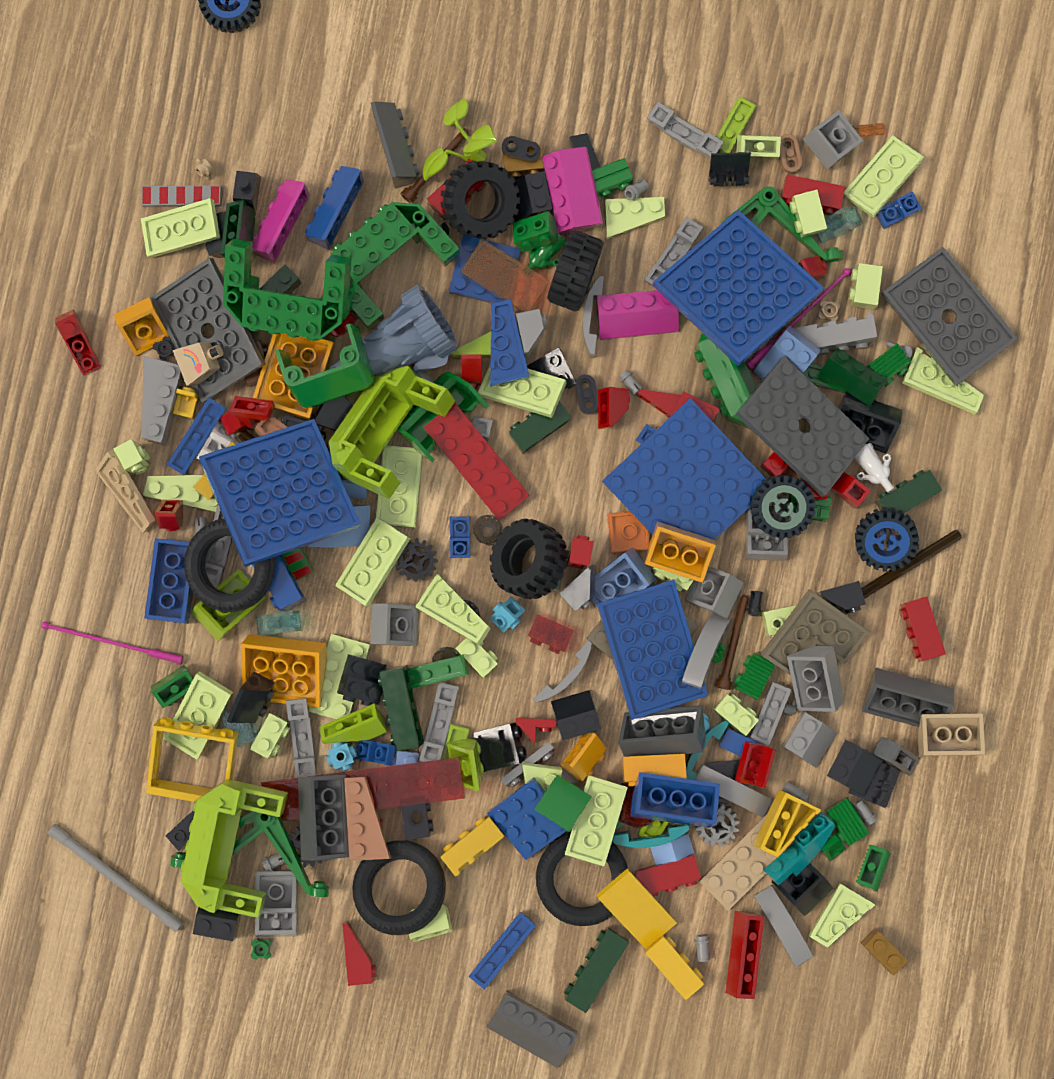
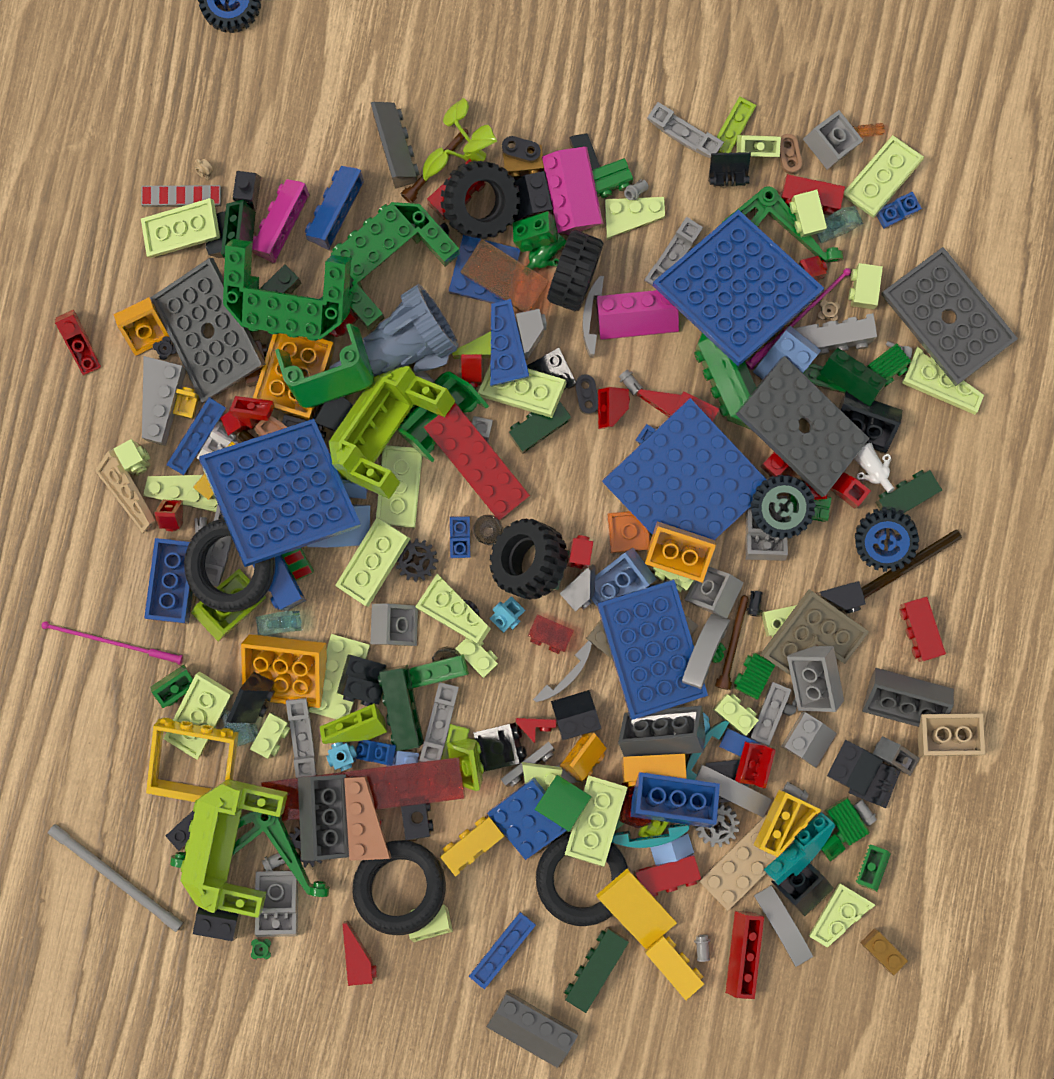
tan torso [173,342,223,386] -> none

